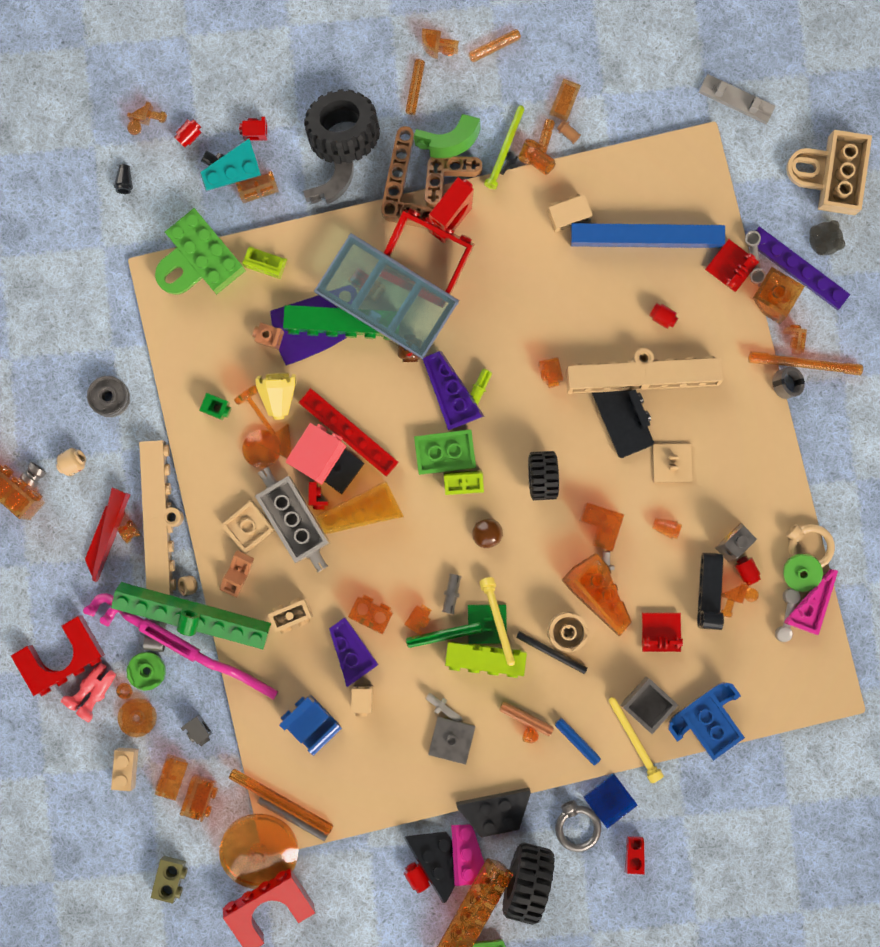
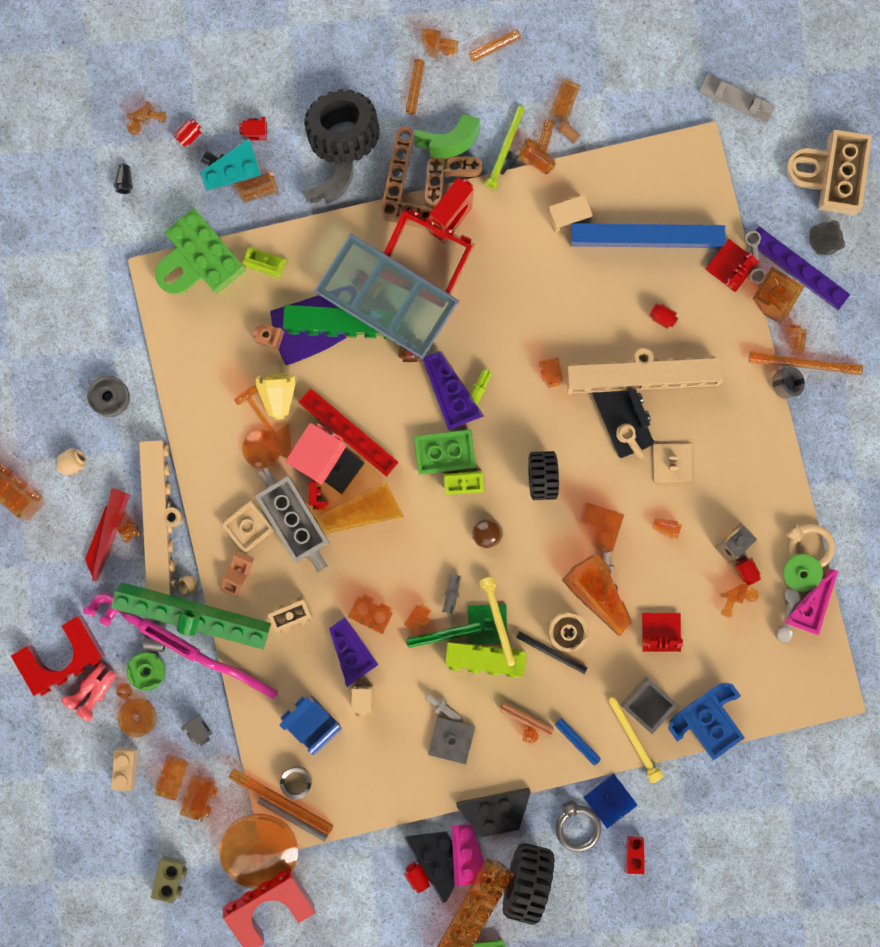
flat silver wheel [19,462,47,488] -> none
green brick [199,393,232,420] -> none
black beam [697,553,724,630] -> none
none -> flat silver piece [280,766,312,799]
none -> tan plate [616,424,645,459]

